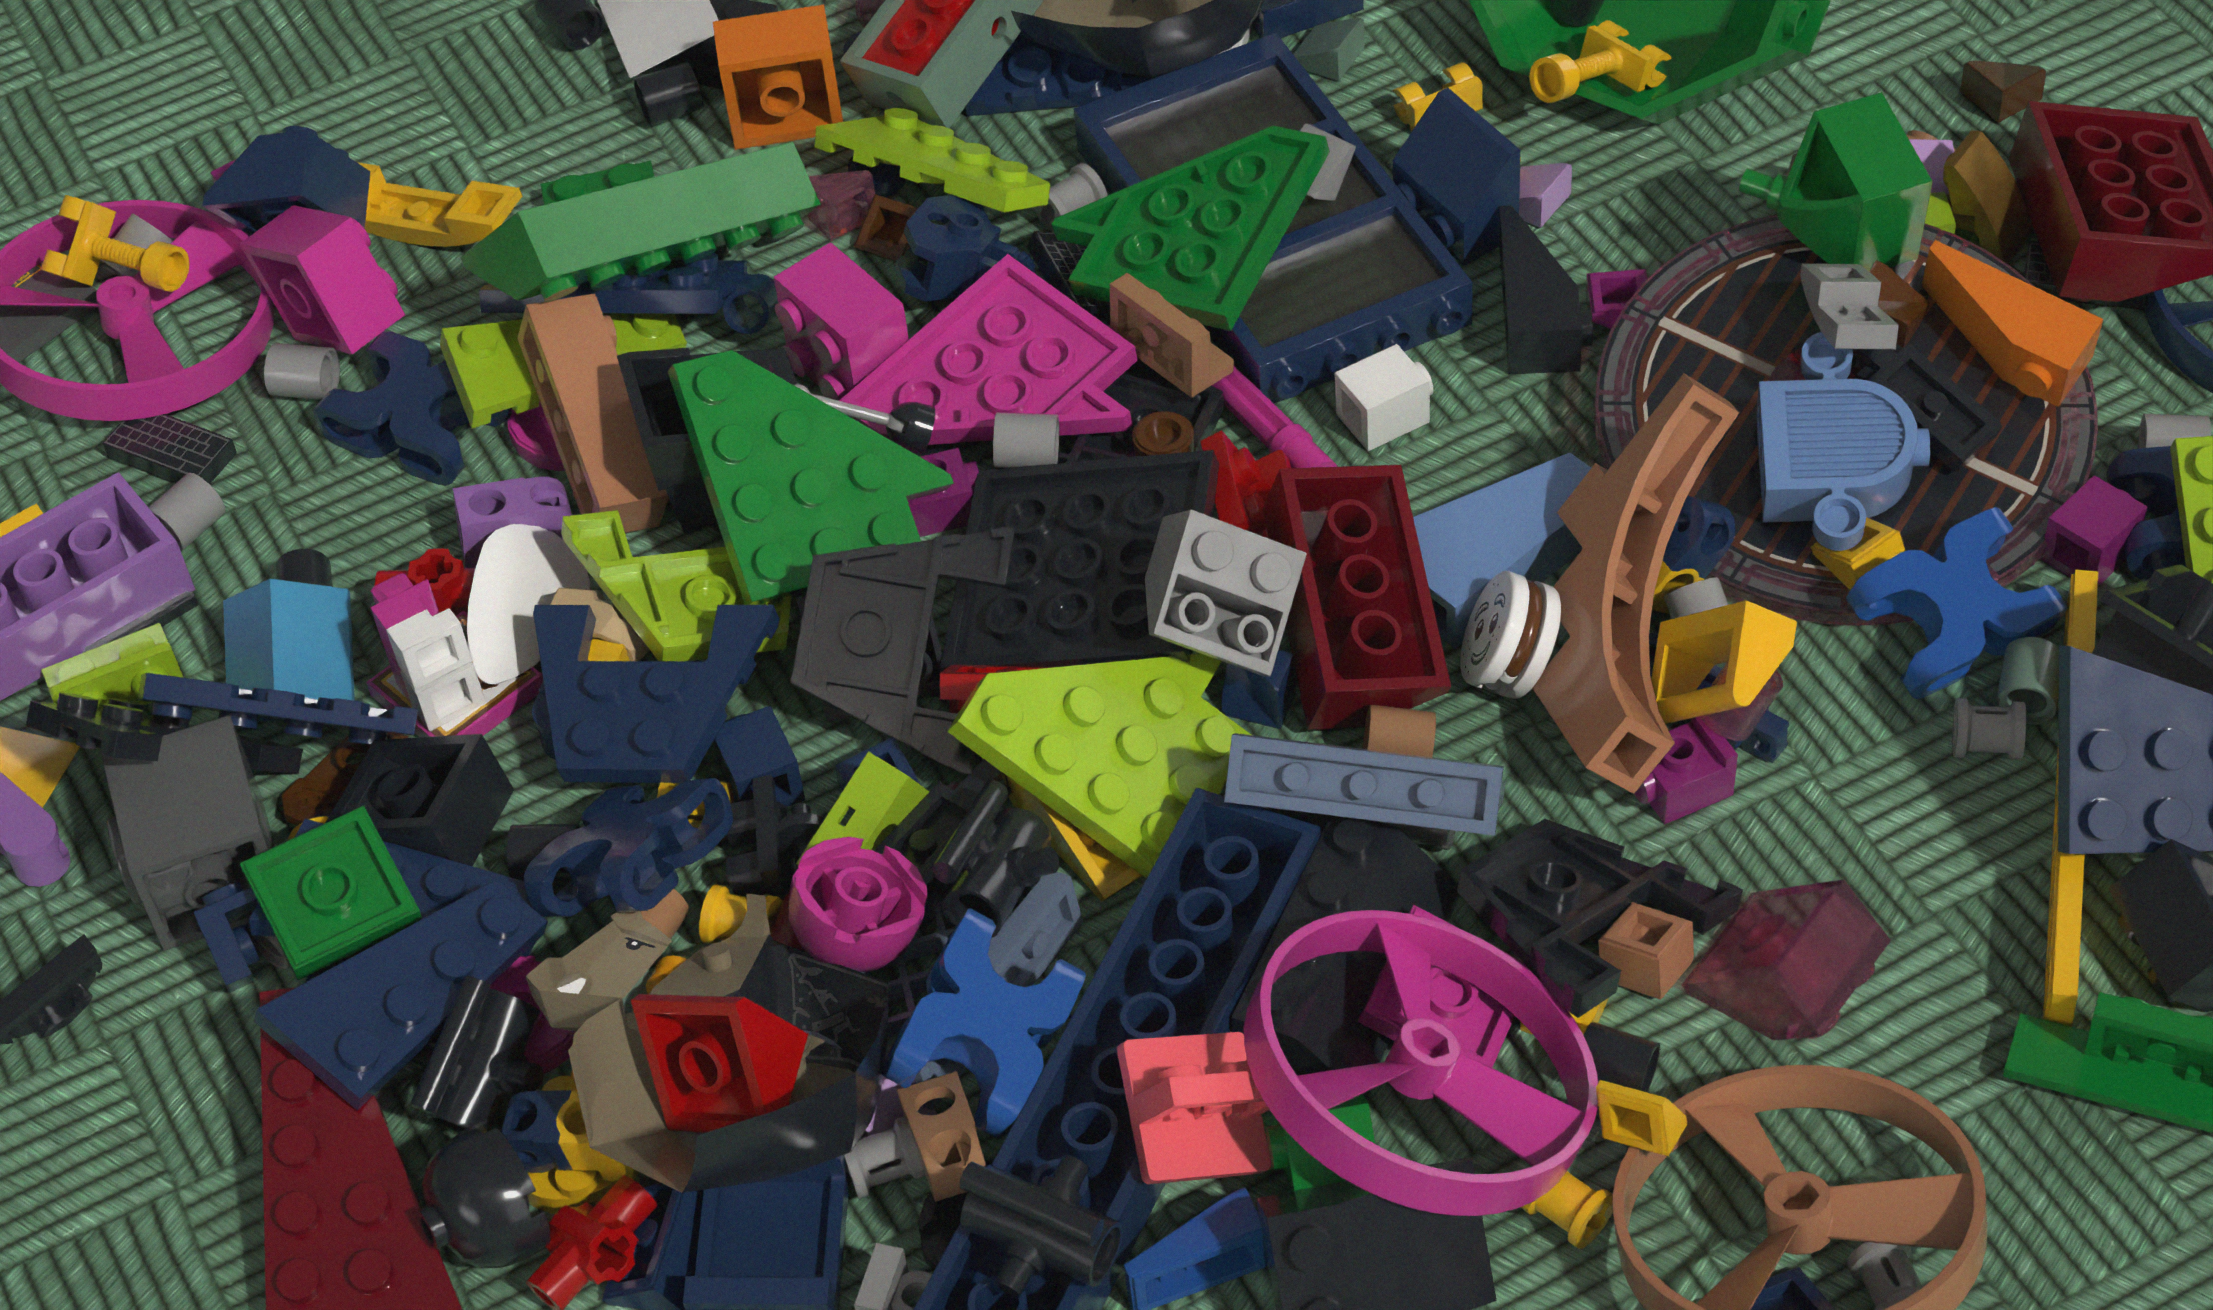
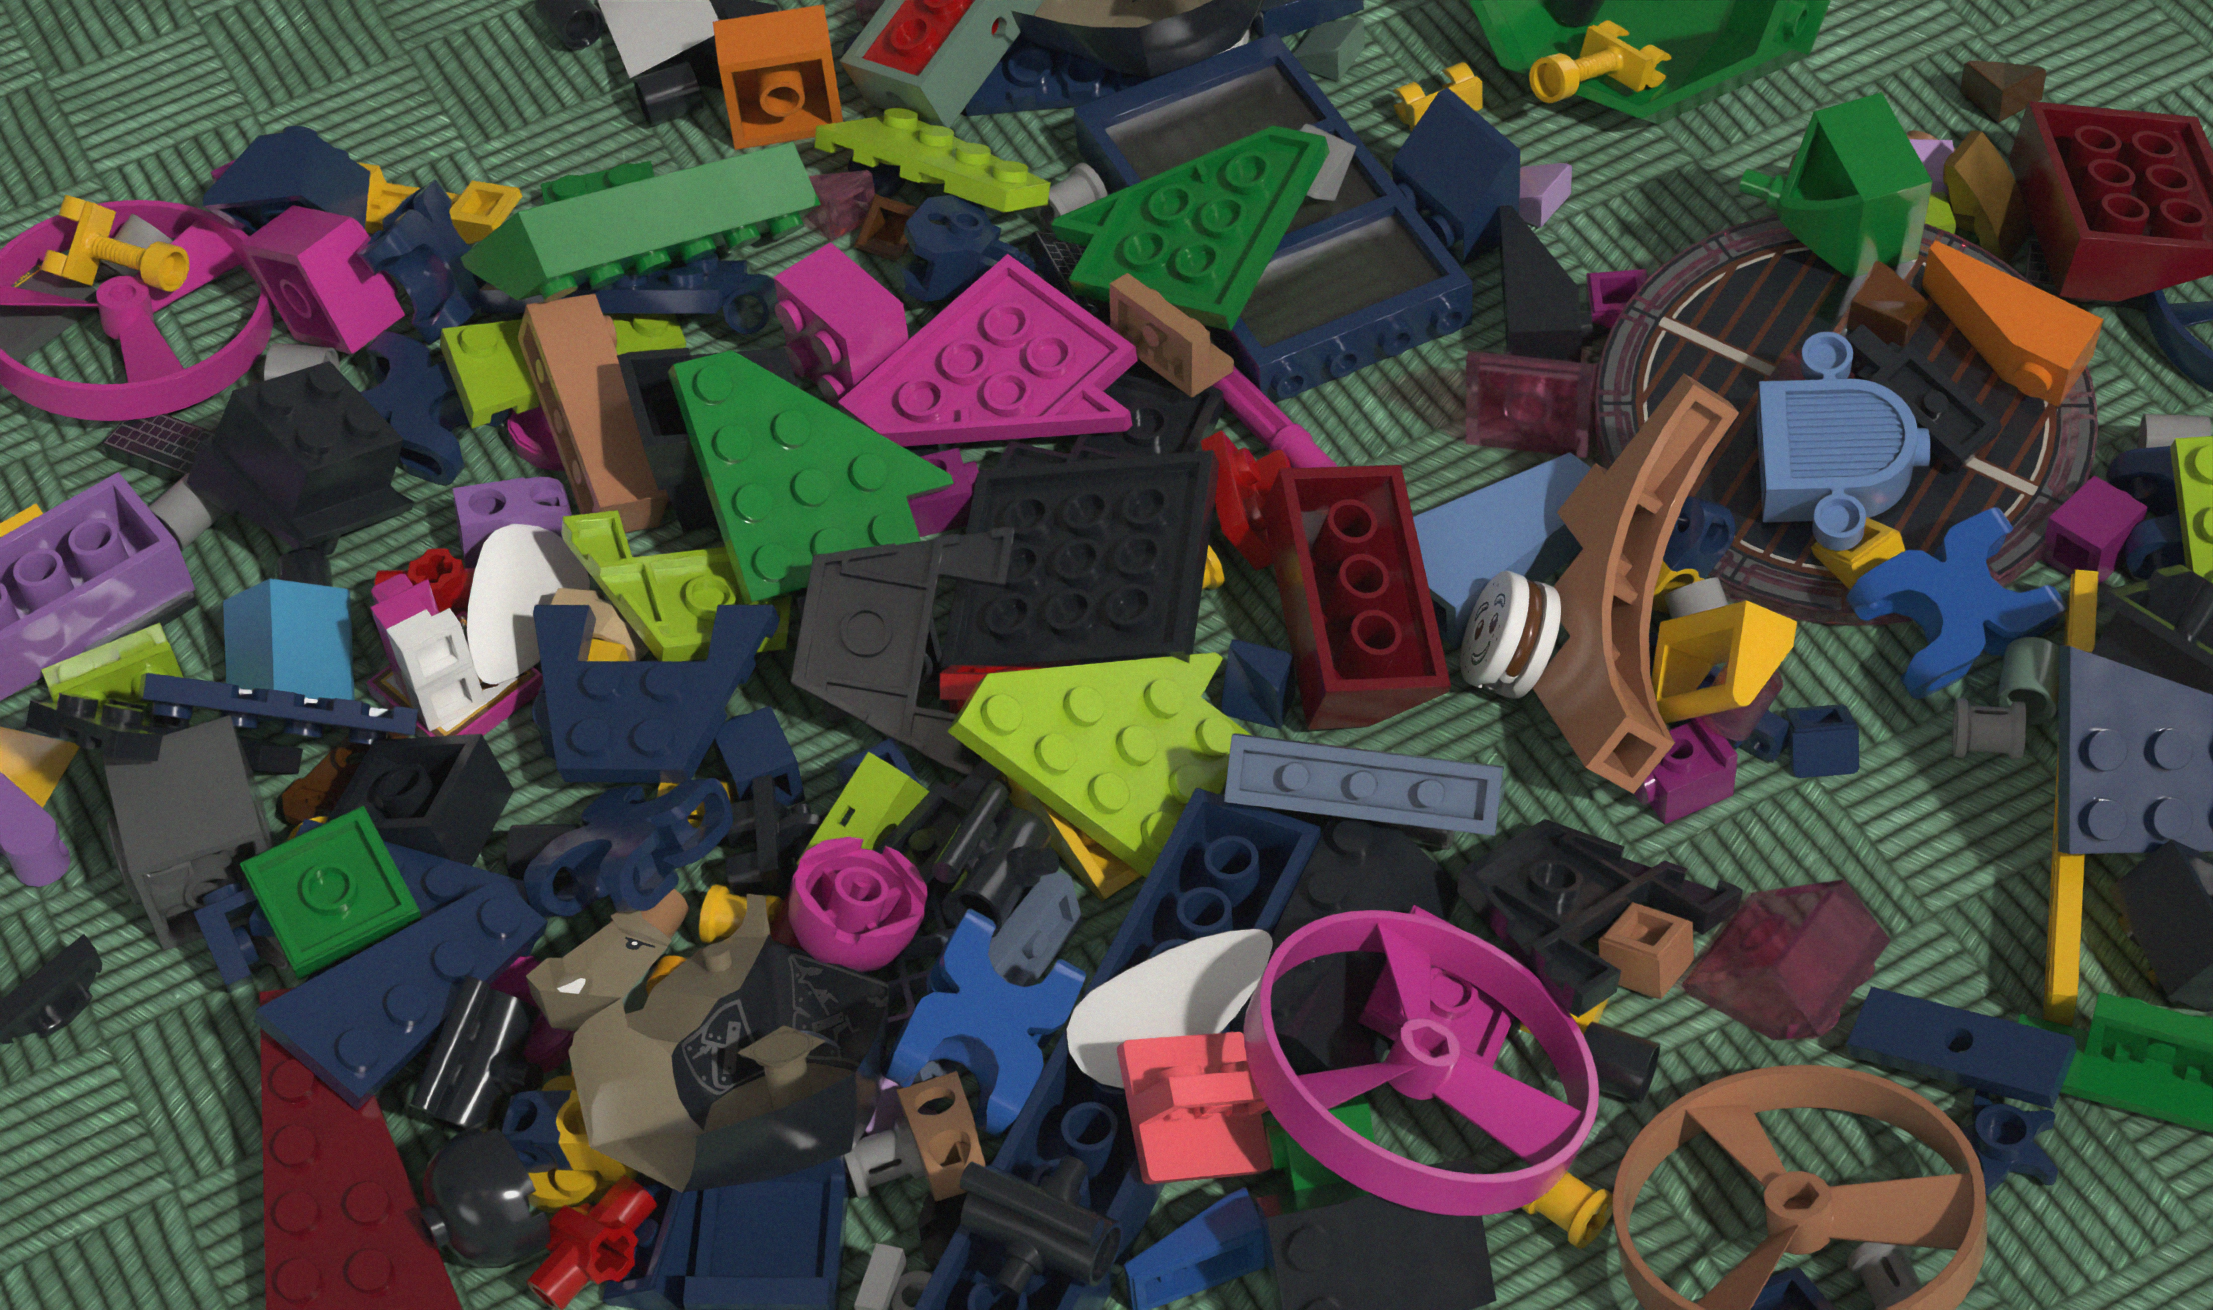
red slope [630,994,808,1133] -> none
black hinge [794,384,935,454] -> none
light grey beam [993,412,1059,468] -> none
reddish brown tile [1133,411,1195,457] -> none
light grey slope [1145,510,1307,677] -> none
white brick [1335,344,1433,451] -> none
medium nougat beam [1363,704,1436,757] -> none
yellow slope [1596,1080,1687,1156] -> none
light grey slope [1800,264,1899,349] -> none
none -> black piece [187,361,414,555]
none -> dark blue piece [357,179,488,345]
none -> white sticker [1067,929,1273,1089]
none -> clear pink slope [1466,350,1599,458]
none -> dark blue slope [1781,704,1860,778]
none -> dark blue tile [1846,986,2077,1109]
none -> dark blue animal [1960,1089,2058,1196]

